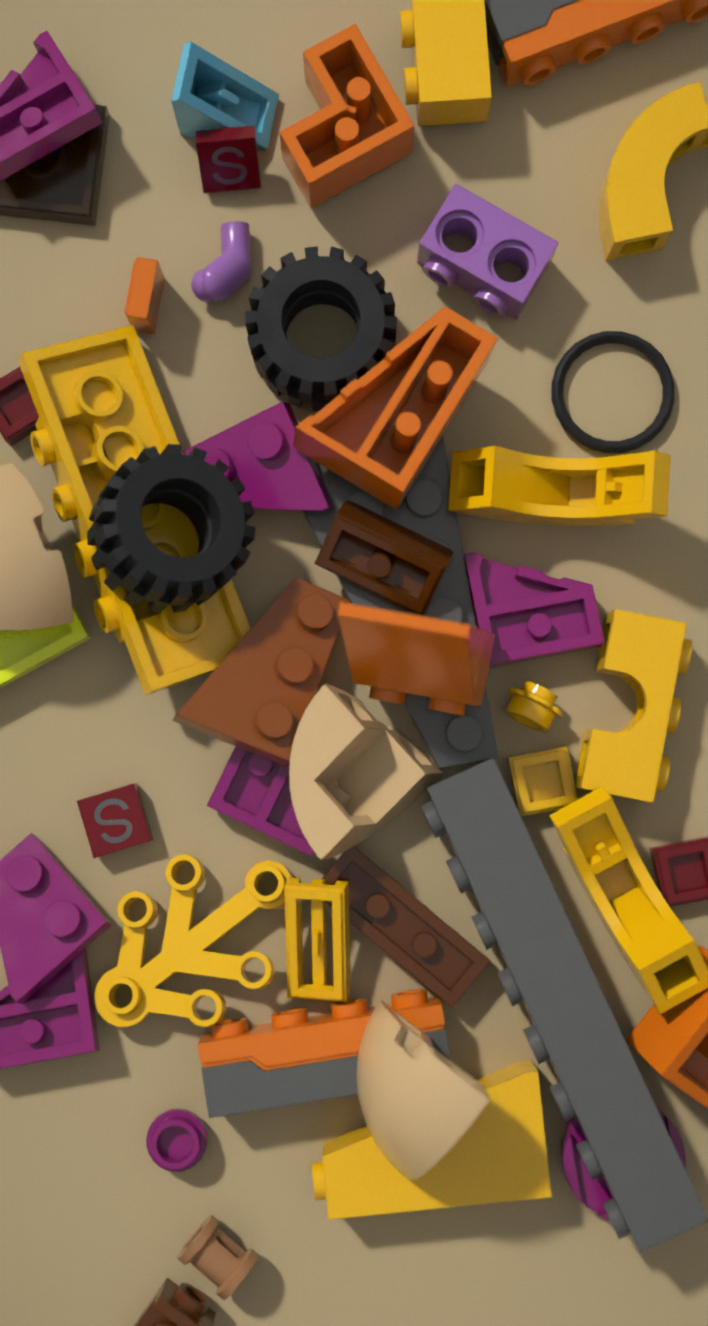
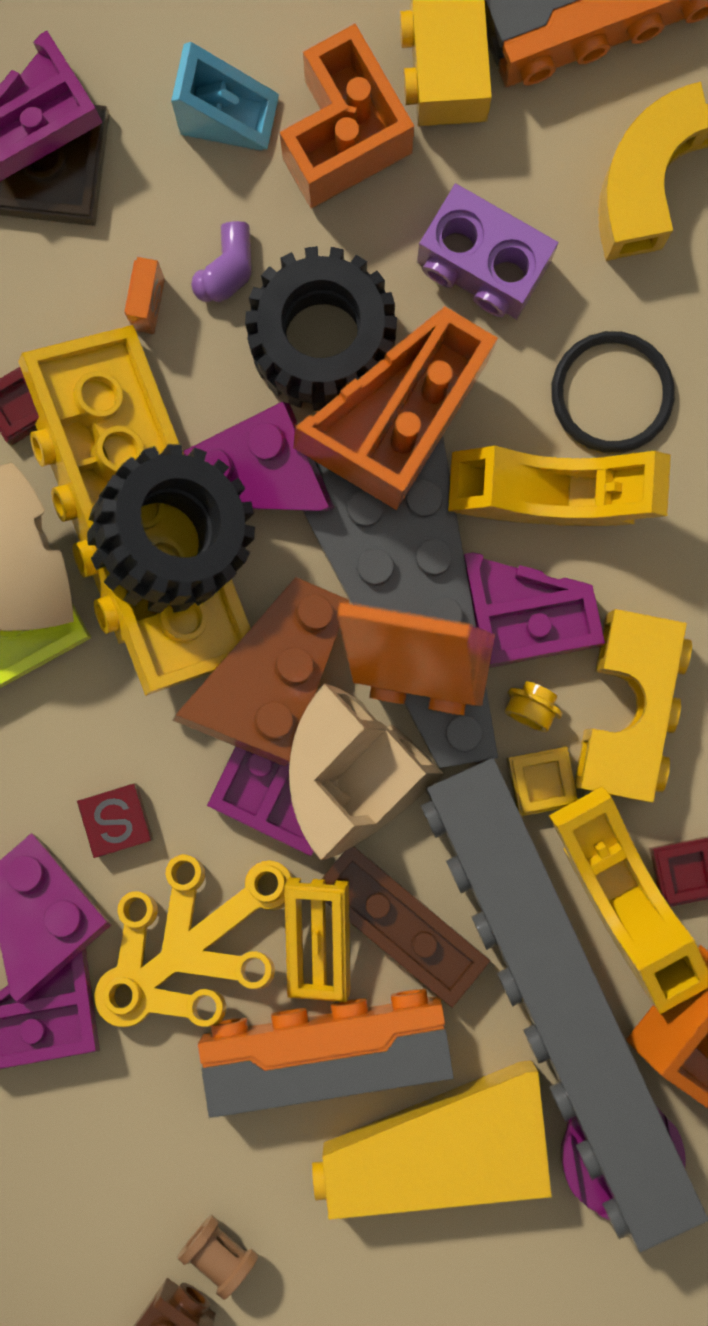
magenta plate [146,1108,208,1172] -> none
dark red tile [196,125,261,193] -> none
reddish brown slope [314,500,453,616] -> none
tan brick [356,1000,490,1180] -> none

